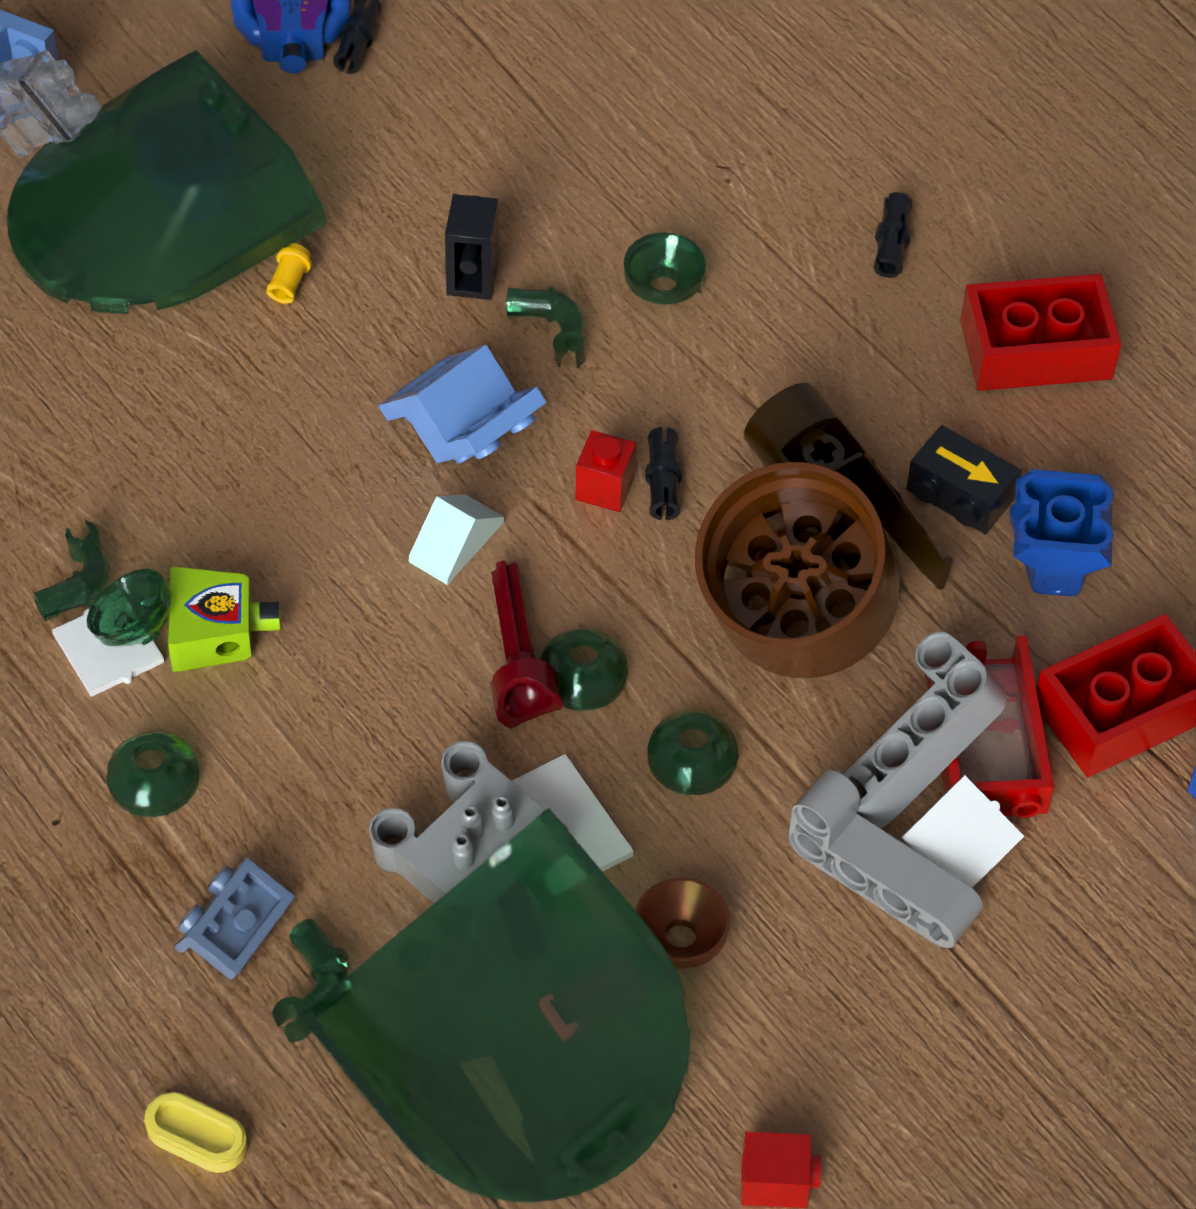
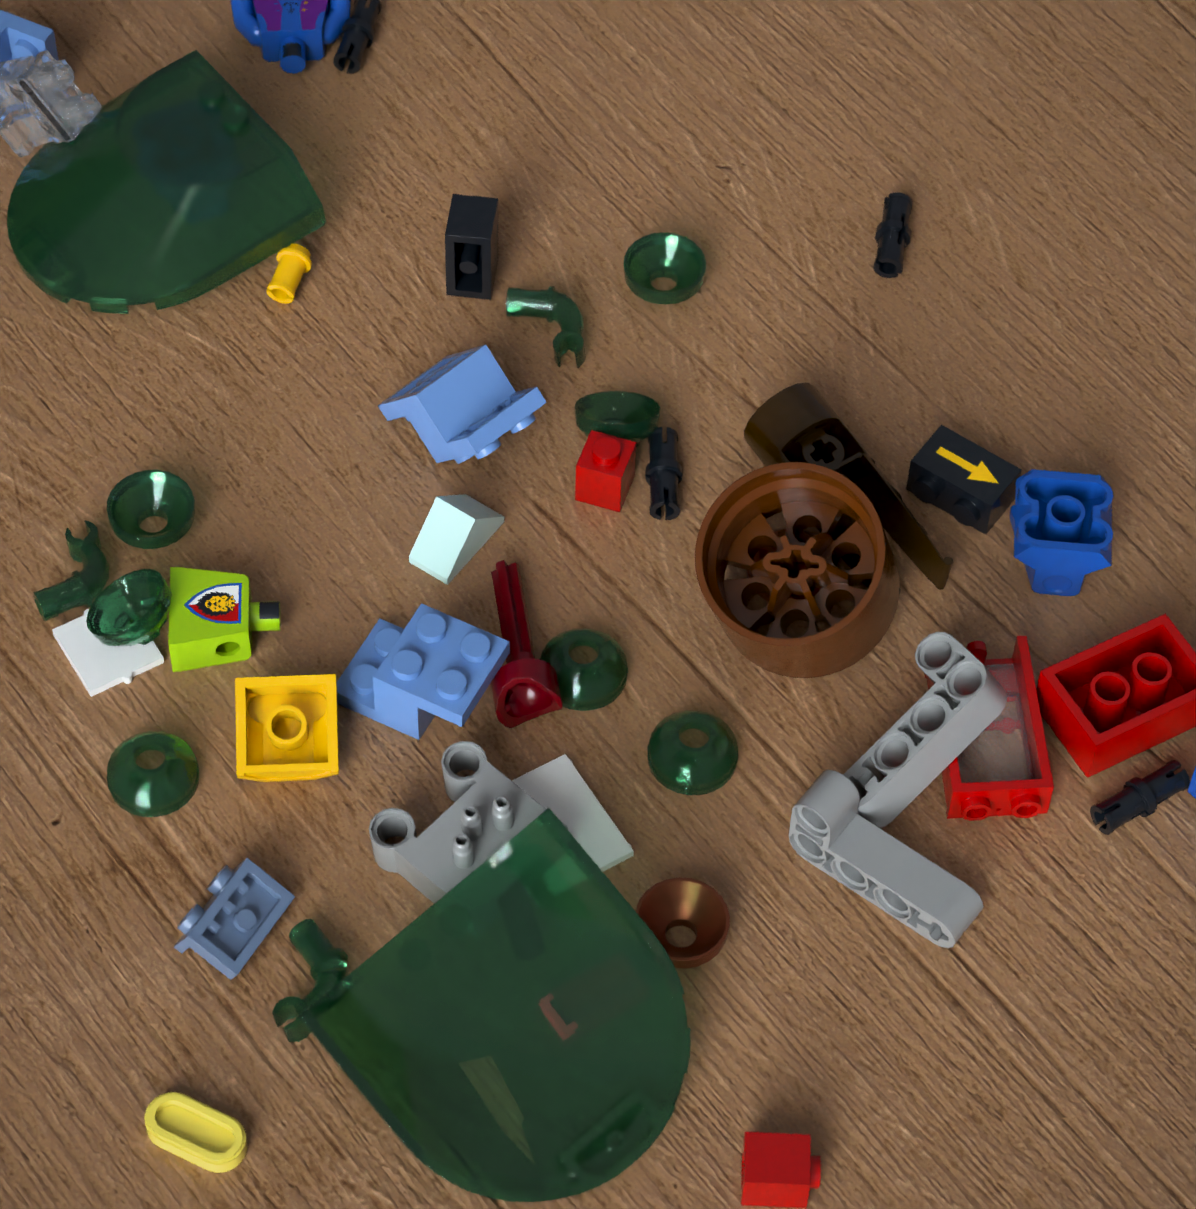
white piece [901,775,1024,888] -> none
red brick [960,274,1121,391] -> none
none -> clear green piece [106,470,195,549]
none -> yellow slope [235,674,339,782]
none -> medium blue bracket [337,603,510,740]
none -> clear green piece [574,391,660,448]
none -> black pin [1090,760,1190,835]

